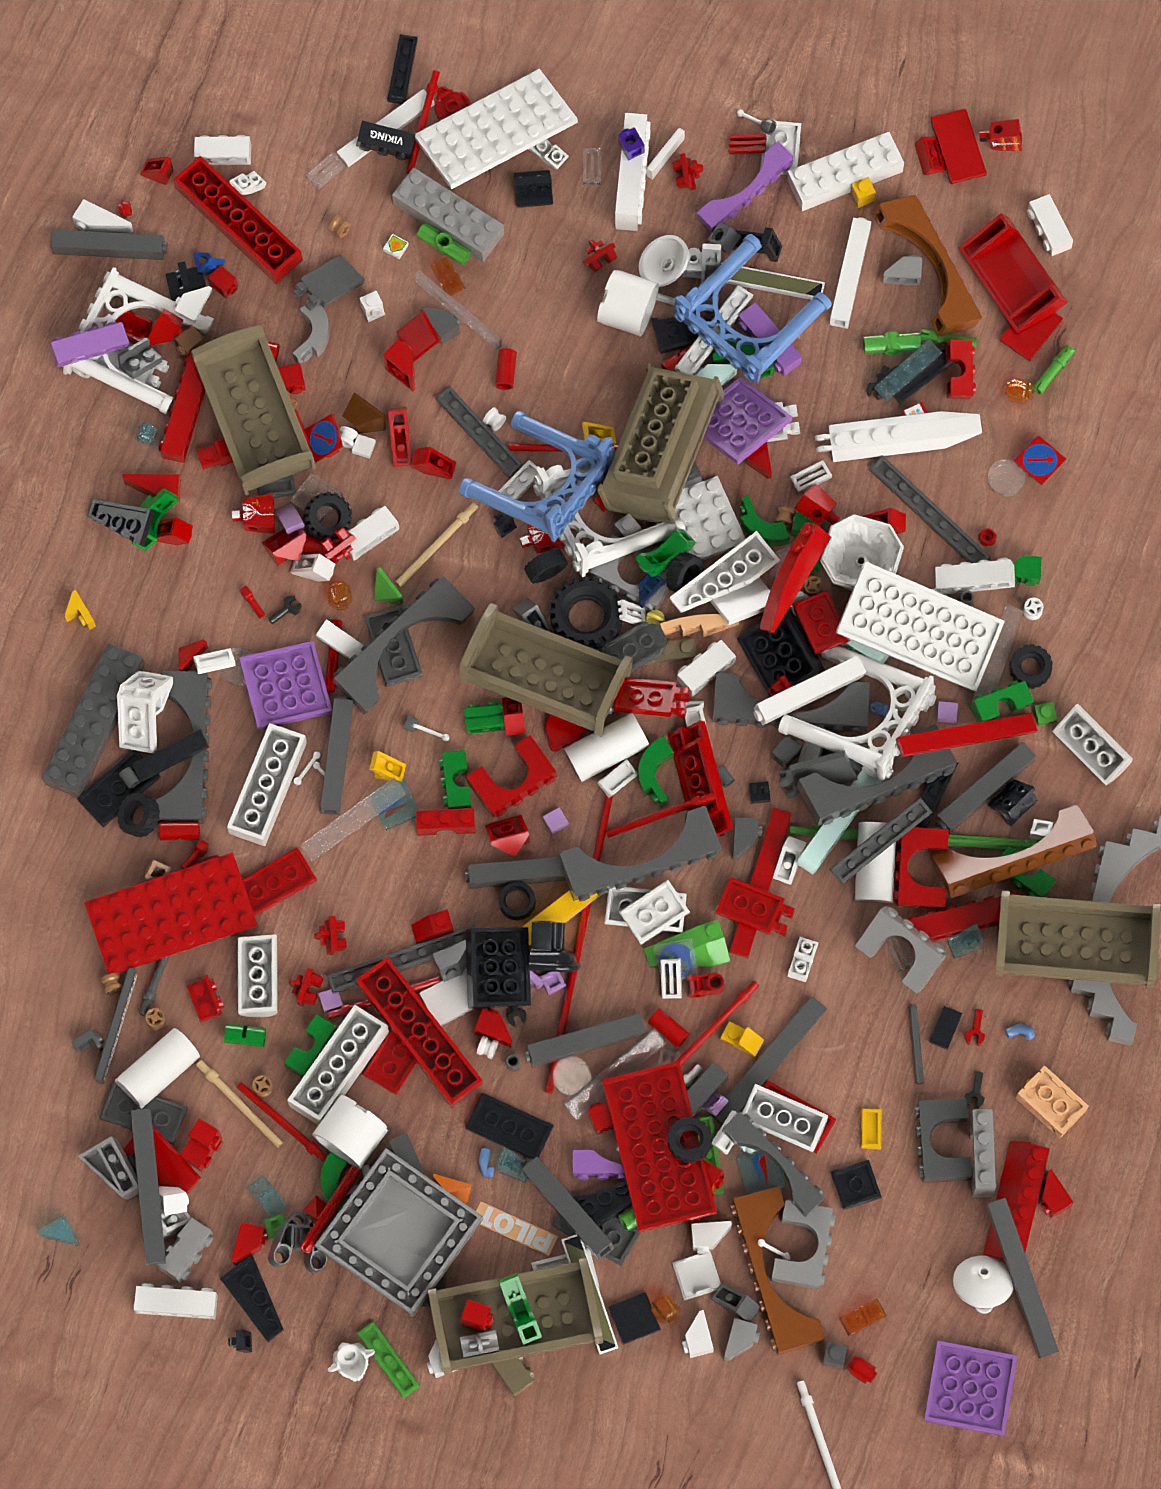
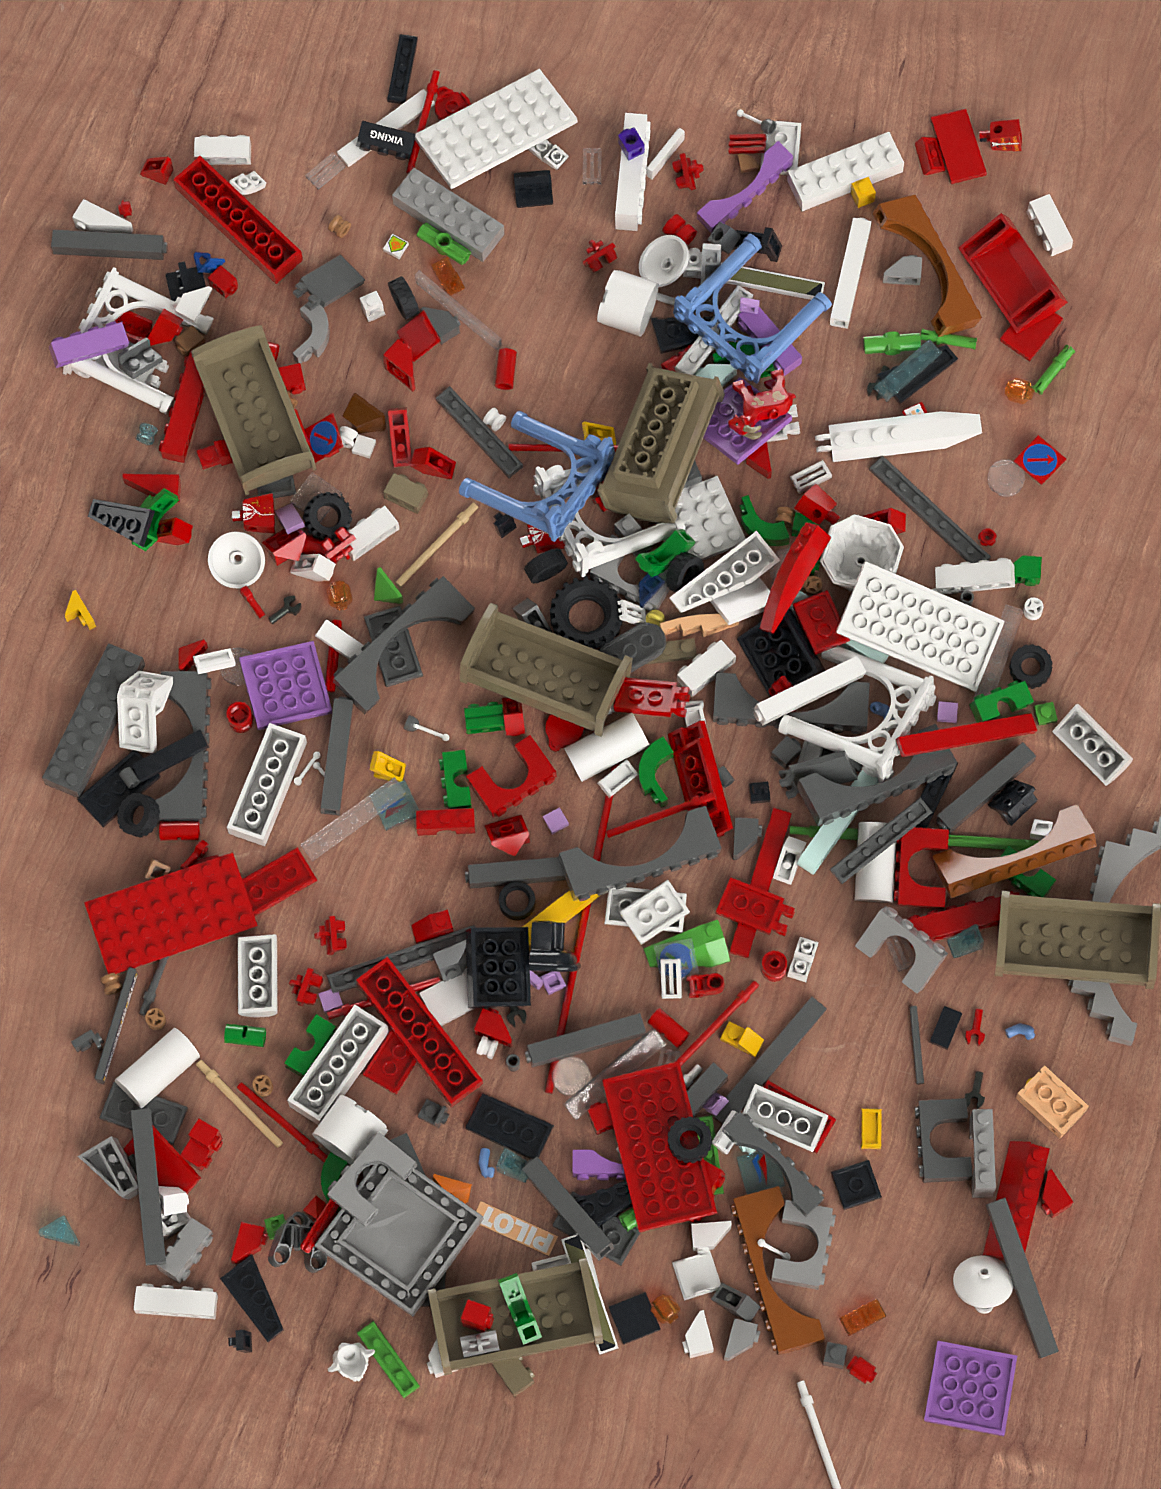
red bracket [187,975,224,1023] -> none
clear light blue slope [247,1176,287,1218] -> none
white tile [498,460,537,500] -> none
red arch [946,340,976,399] -> none
none -> white dish [208,531,265,588]
none -> red wheel [226,702,254,733]
none -> light grey arch [328,1132,417,1227]
none -> dark tan brick [383,473,428,514]
none -> black tyre [388,276,420,320]
none -> dark grey bracket [418,1099,449,1128]
none -> red wheel [662,214,697,246]
none -> red animal [728,369,796,440]
none -> medium nougat tile [738,154,759,173]
none -> lavender tile [740,297,760,314]
none -> red wheel [761,950,787,982]

